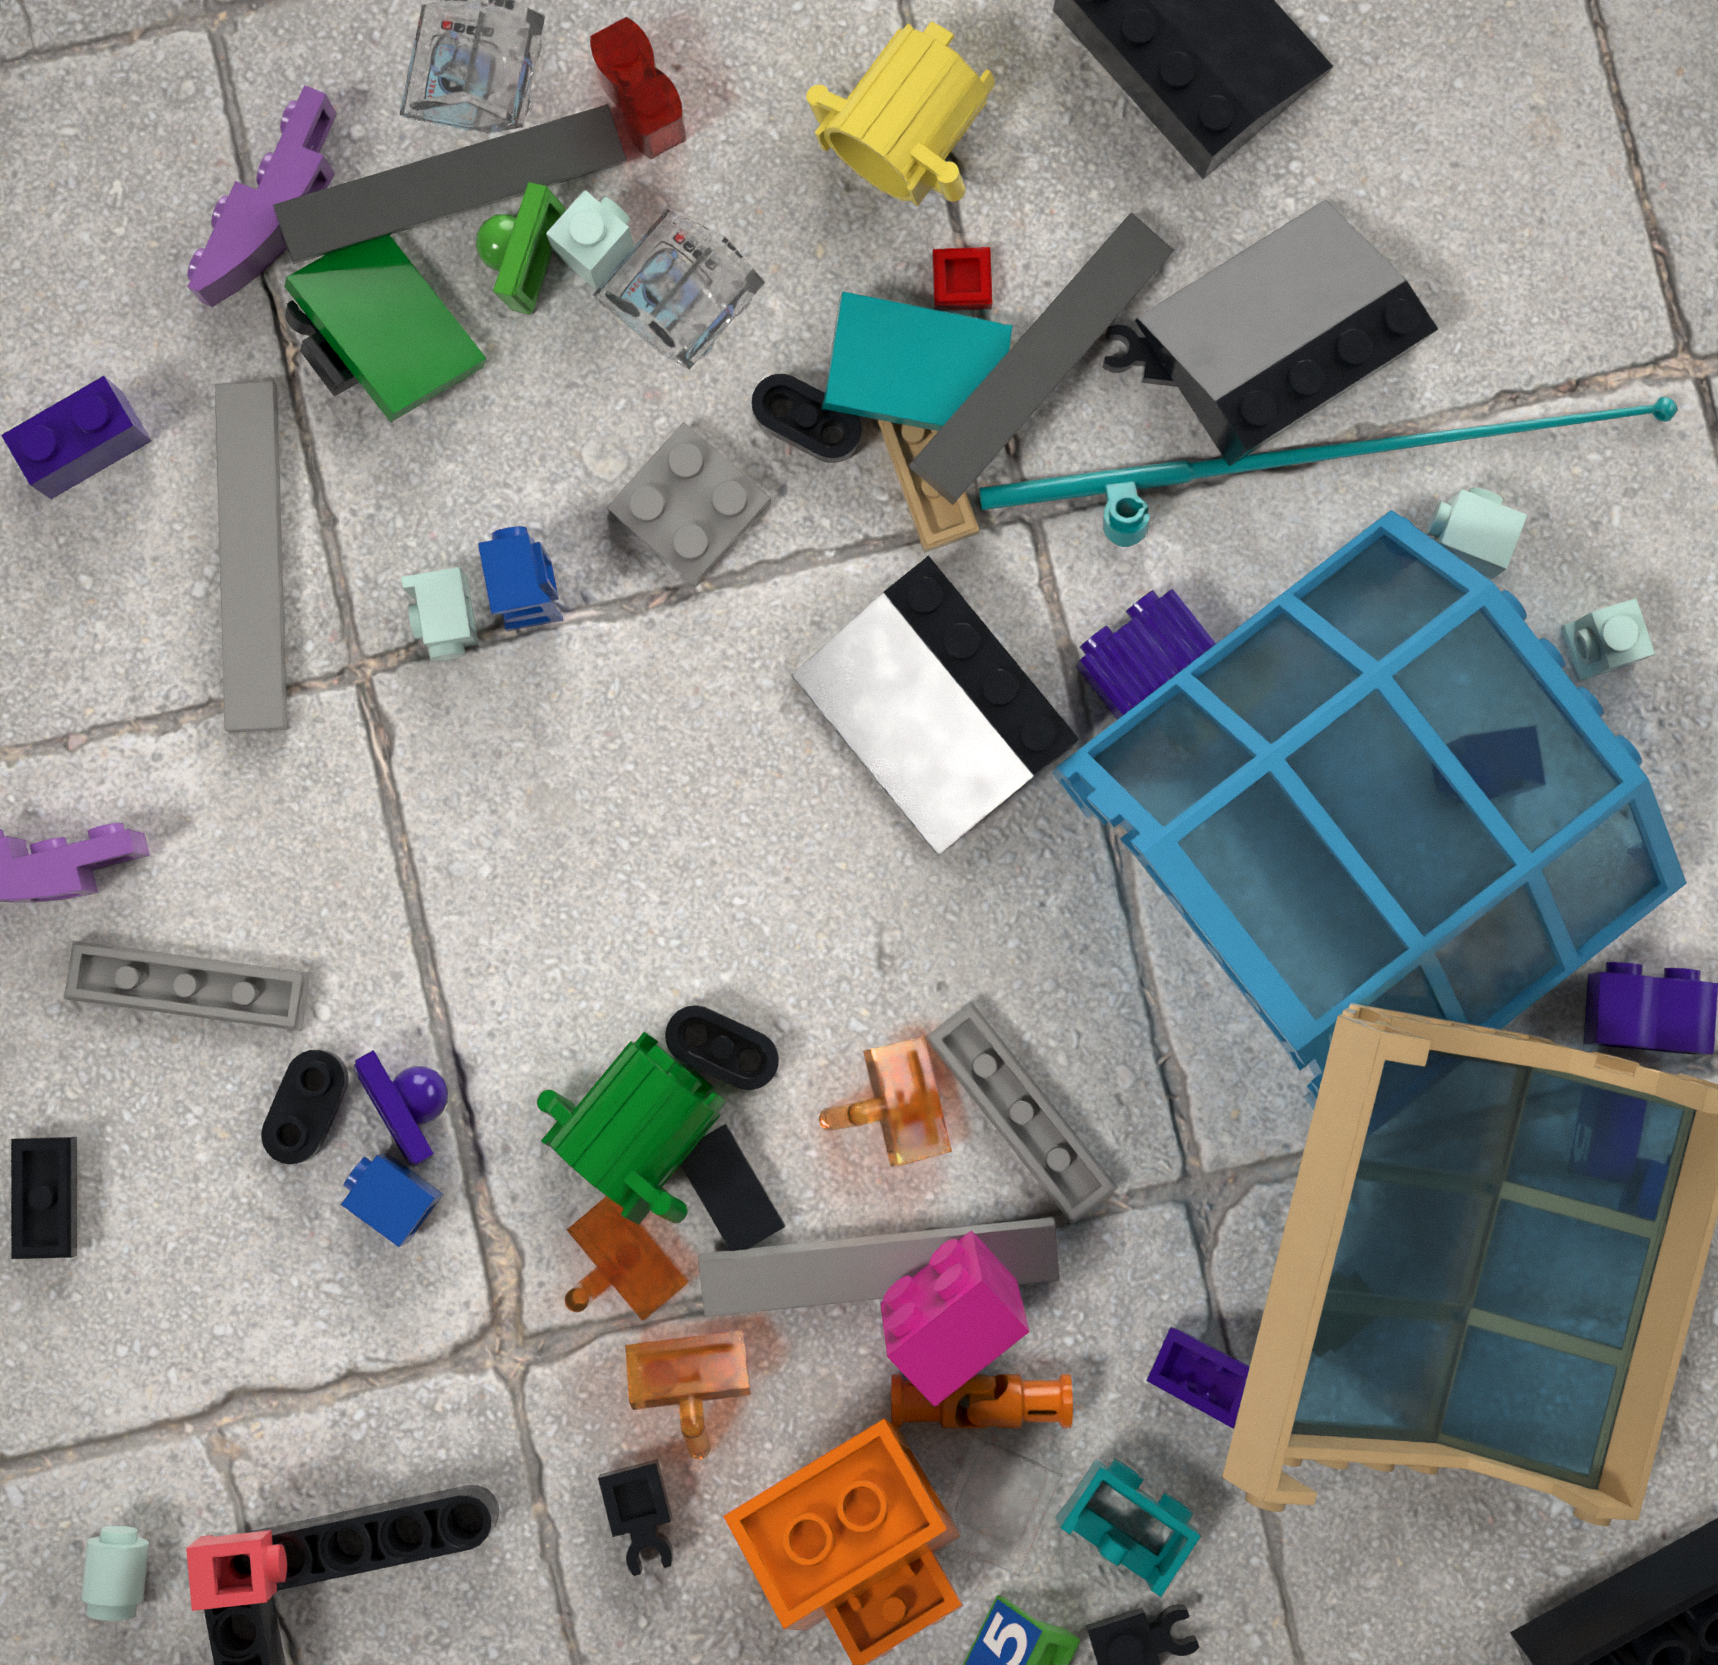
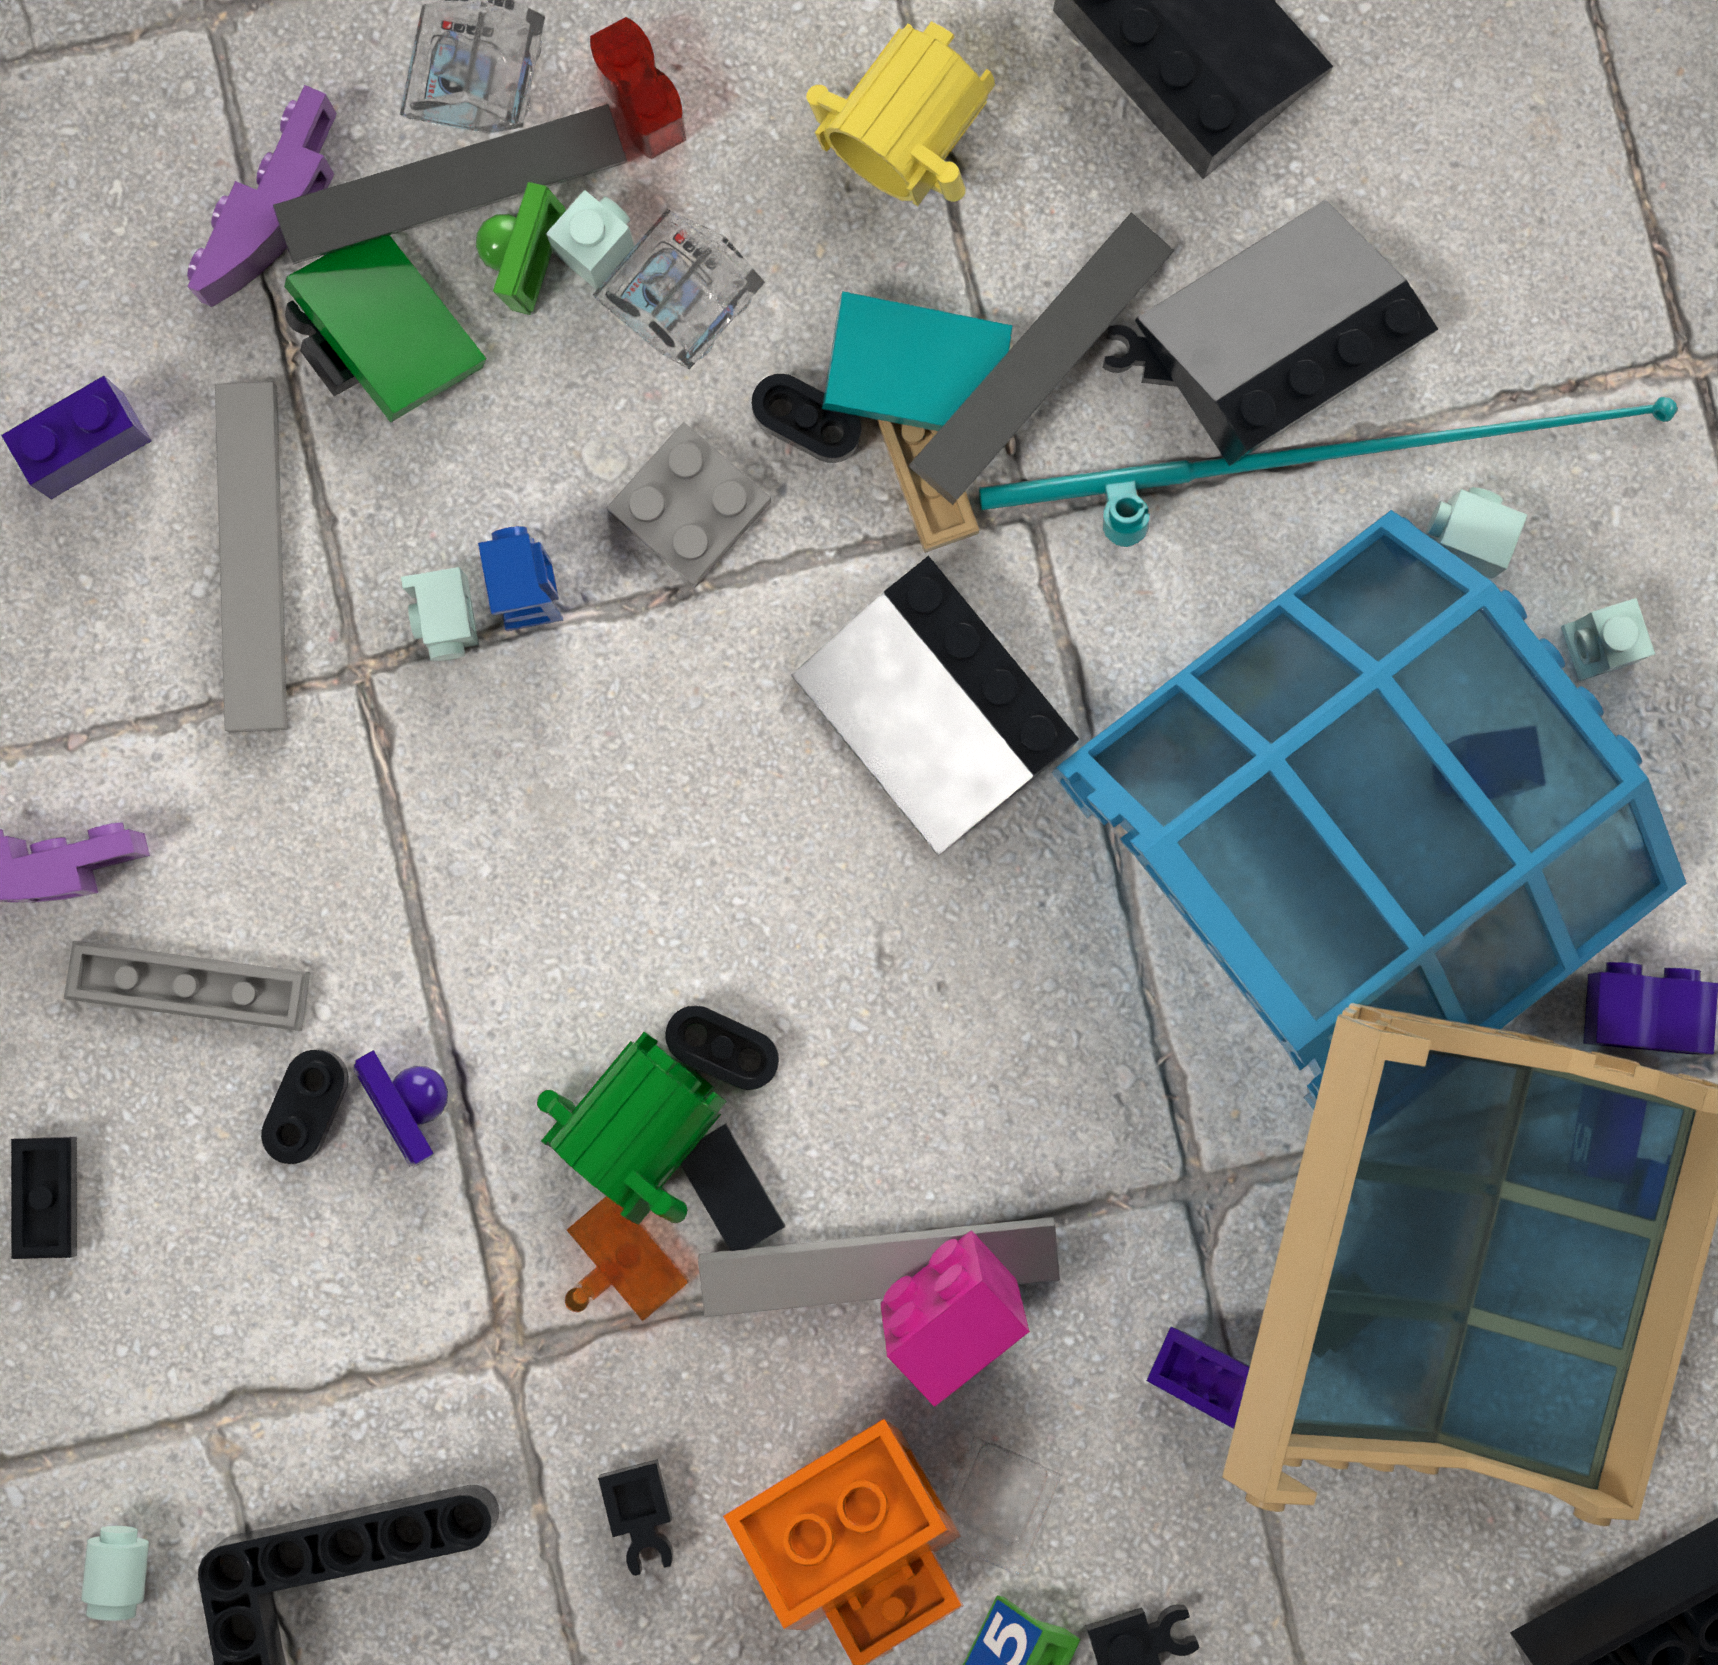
coral brick [186,1530,287,1611] -> none
blue brick [340,1152,444,1247] -> none
clear orange plate [625,1330,751,1459] -> none
clear orange plate [819,1036,952,1167] -> none
orange piece [891,1374,1073,1428] -> none
light grey tile [925,1001,1118,1225] -> none
red tile [932,247,993,311] -> none
teal window [1055,1458,1201,1597] -> none
dark purple brick [1076,588,1216,720] -> none

